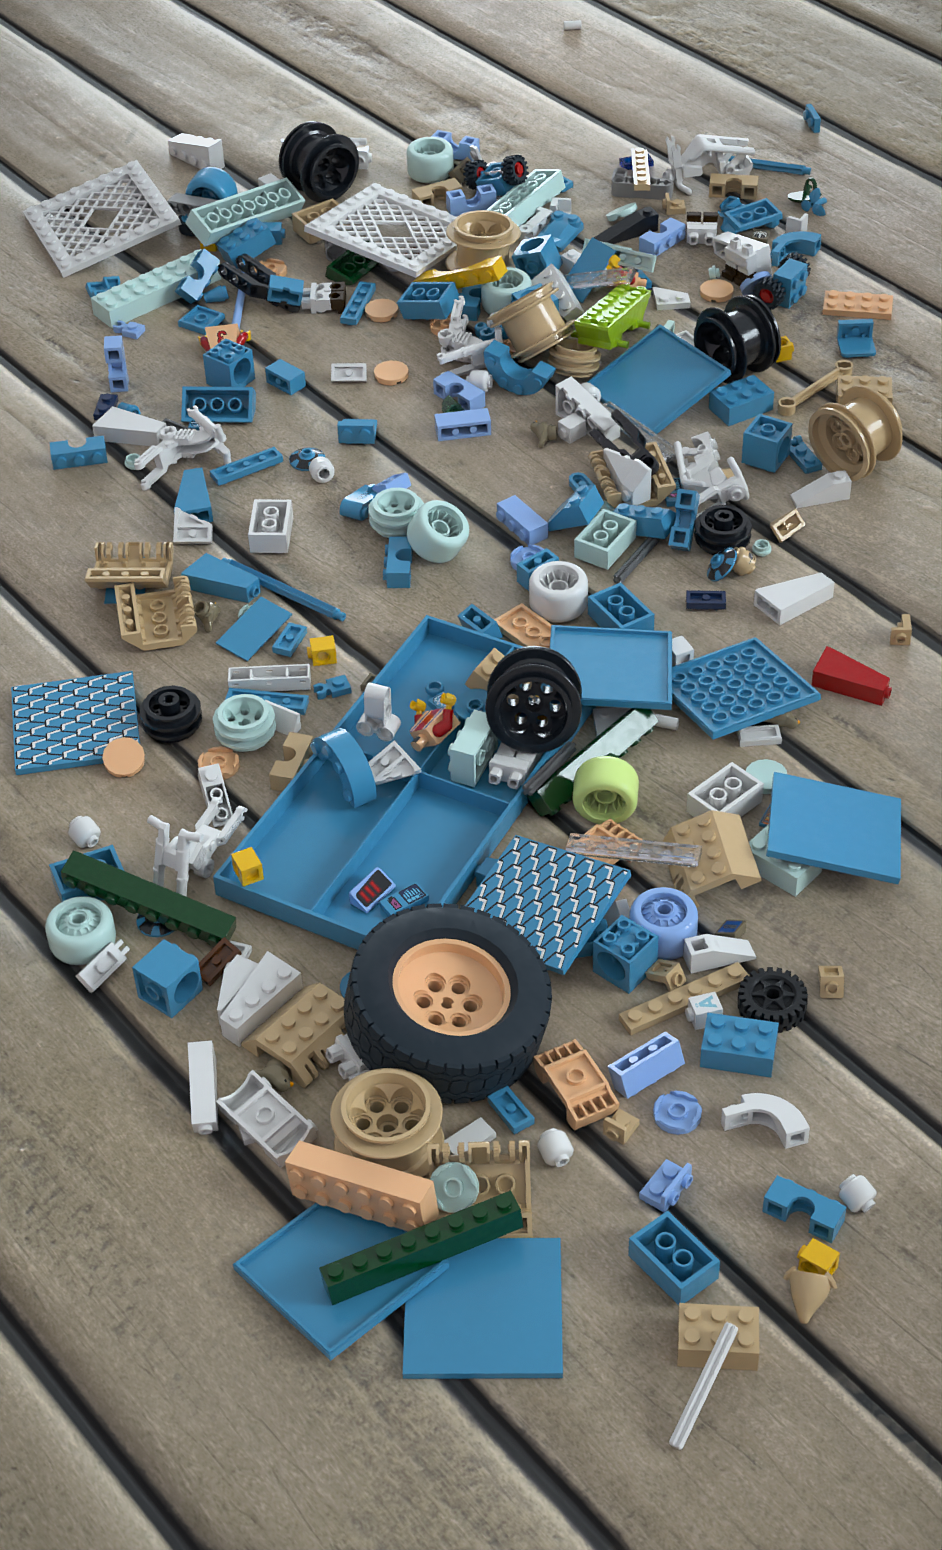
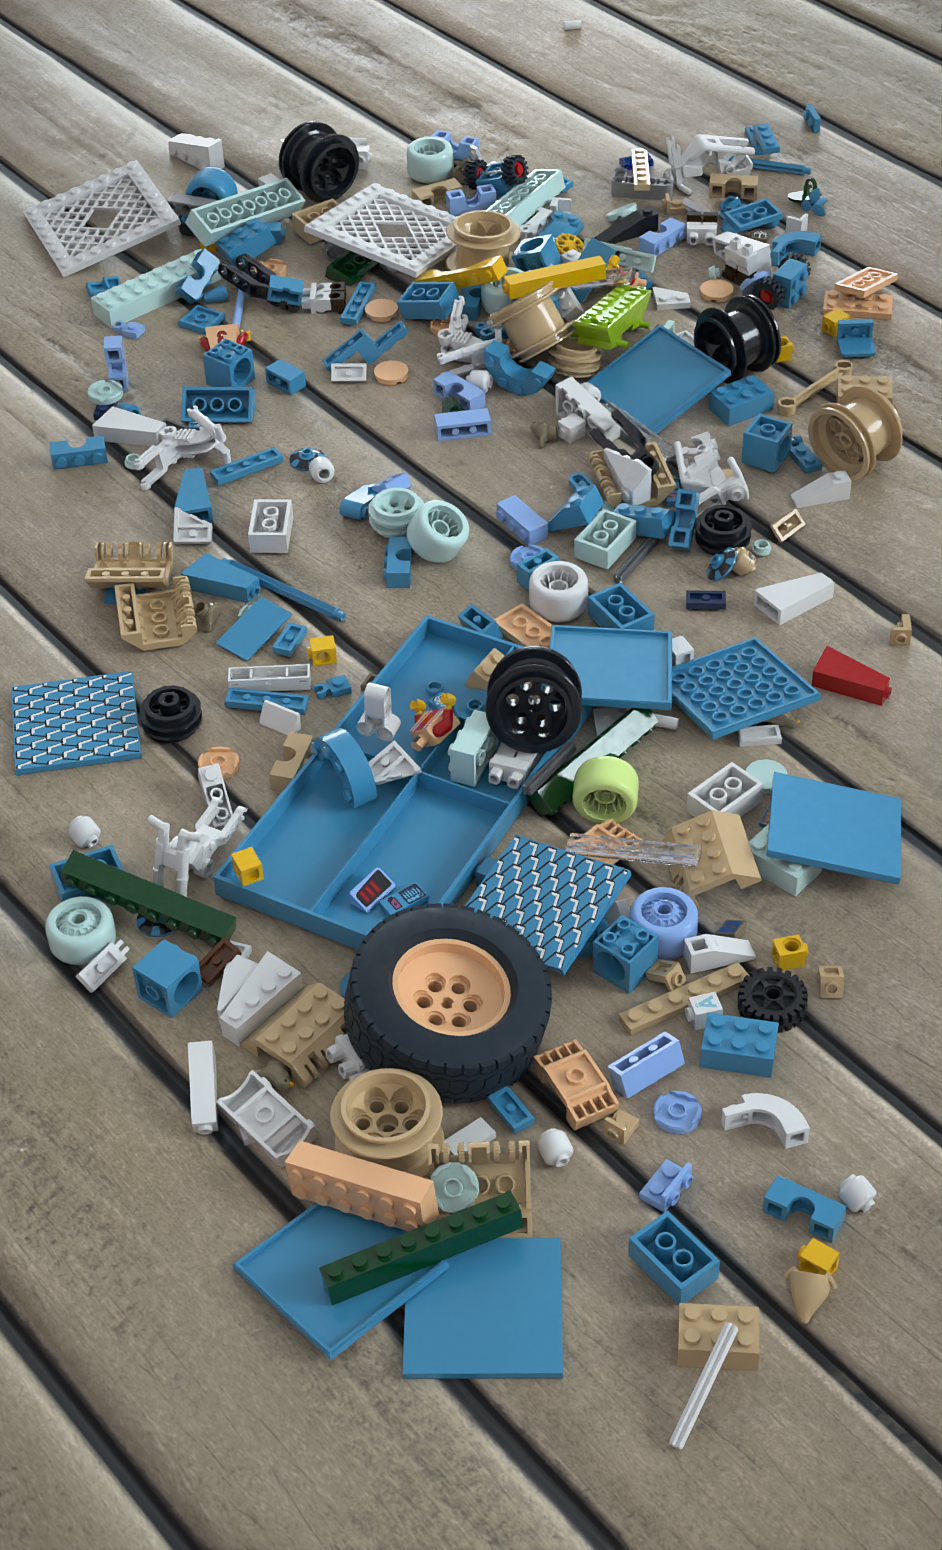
light nougat tile [102,737,145,778] -> none
light aqua wheel [213,694,276,752] -> none
dark azure bracket [337,419,378,444] -> none
none -> light aqua tile [88,380,123,405]
none -> dark azure bracket [322,320,409,373]
none -> yellow brick [502,256,606,300]
none -> yellow wheel [555,234,584,254]
none -> white plate [682,197,710,219]
none -> dark azure bracket [745,123,780,156]
none -> yellow brick [771,934,809,970]
none -> yellow brick [822,308,850,337]
none -> light nougat plate [834,267,898,298]

